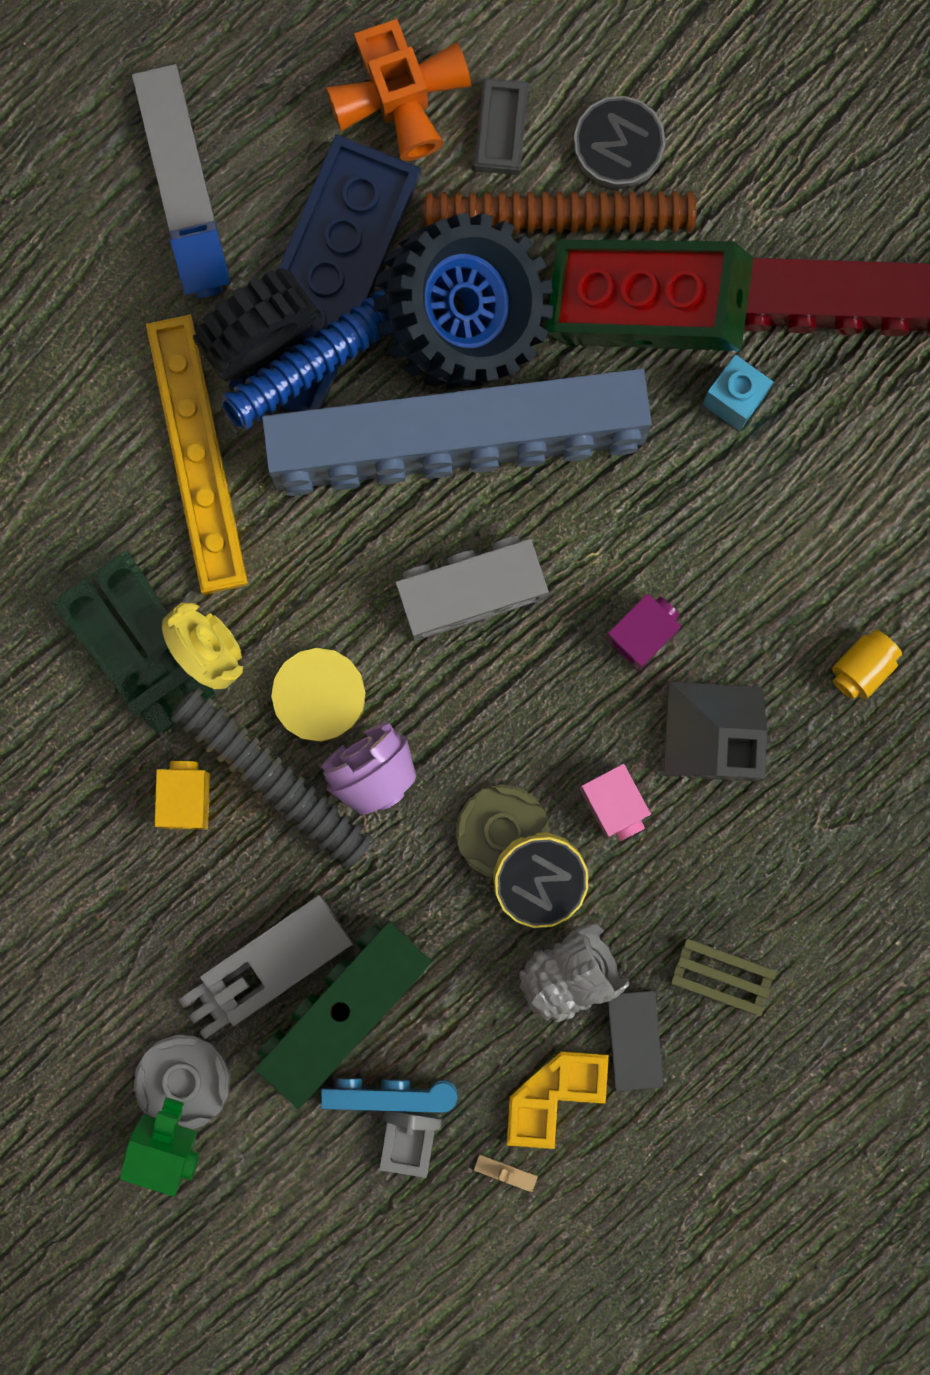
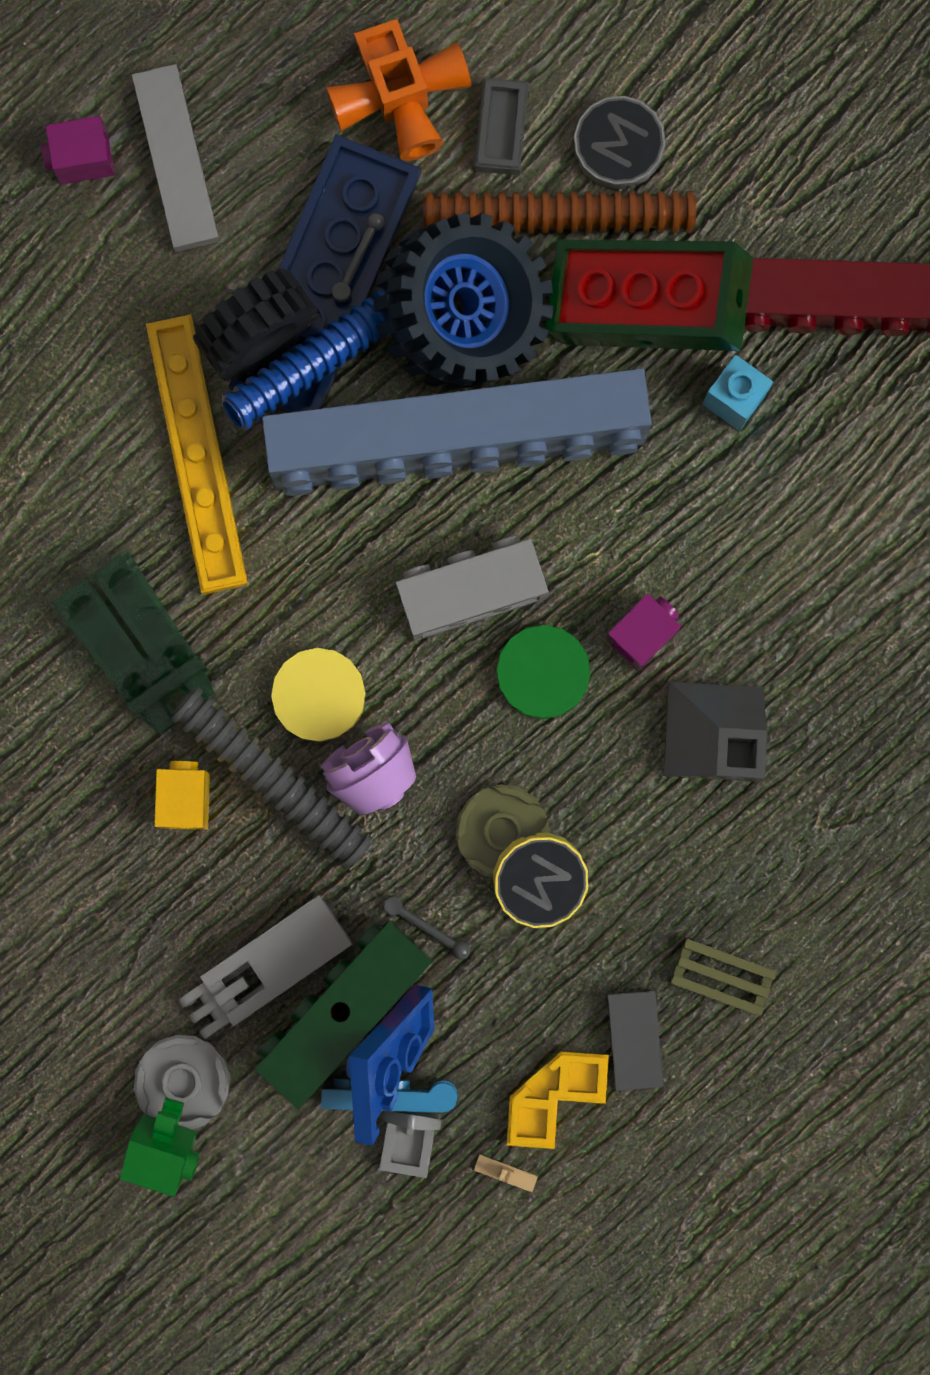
light yellow tile [162,603,243,689] -> none
blue brick [170,221,230,298] -> none
light grey hair [519,924,629,1022] -> none
bright pink brick [579,764,651,841] -> none
yellow brick [832,630,902,700] -> none
none -> magenta brick [41,116,115,185]
none -> dark grey hinge [332,212,385,303]
none -> blue wing [346,985,434,1146]
none -> dark grey hinge [384,897,470,960]
none -> green tile [496,625,591,720]

